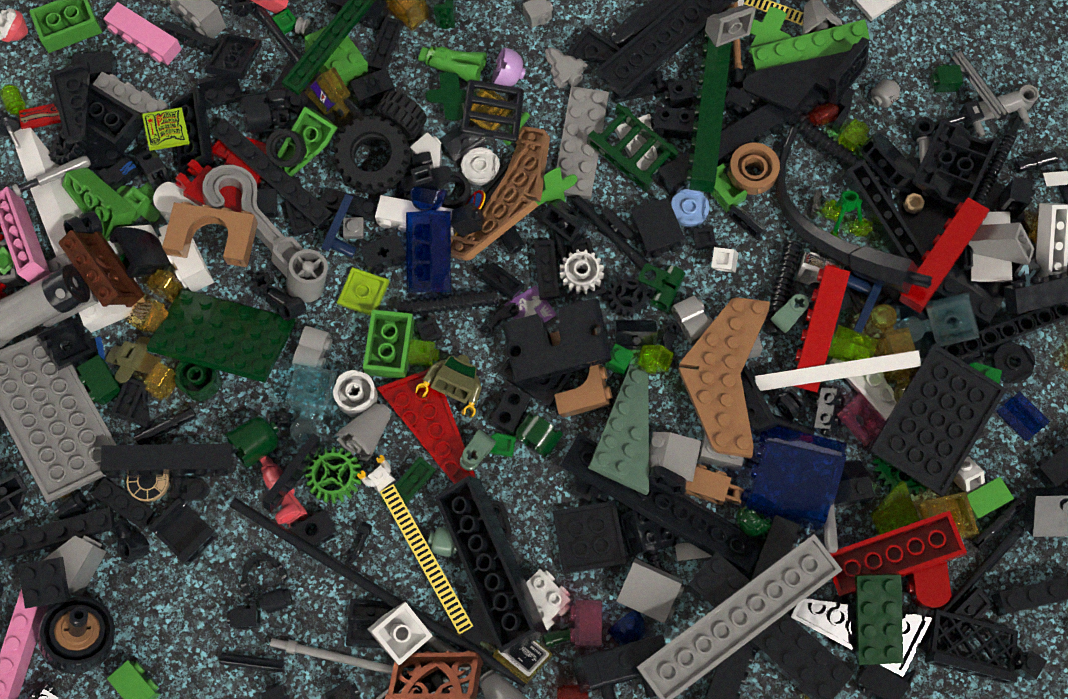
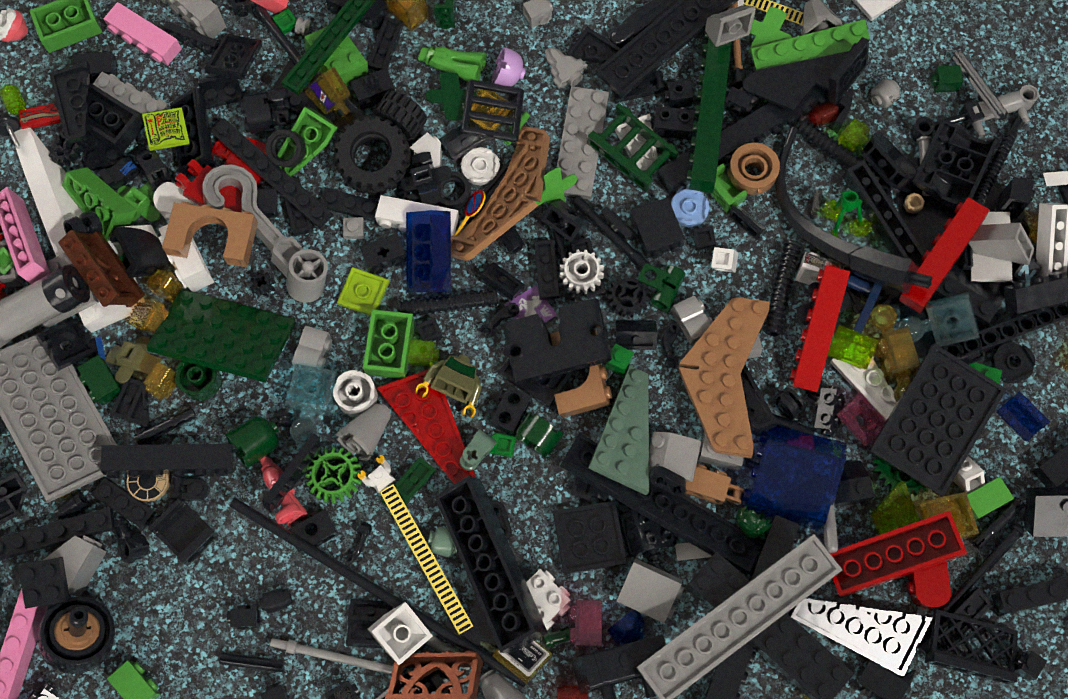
light grey piece [12,156,91,196] -> none
black piece [240,554,289,599] -> none
black piece [266,287,306,321] -> none
dark blue piece [321,194,357,258] -> none
clear blue helmet [411,187,447,212] -> none
black brick [451,203,484,237] -> none
clear neon green brick [637,345,674,374] -> none
white sticker [755,350,921,391] -> none
sand green piece [770,294,809,333] -> none
dark green plate [855,573,903,665] -> none
black pin [1015,151,1058,174] -> none

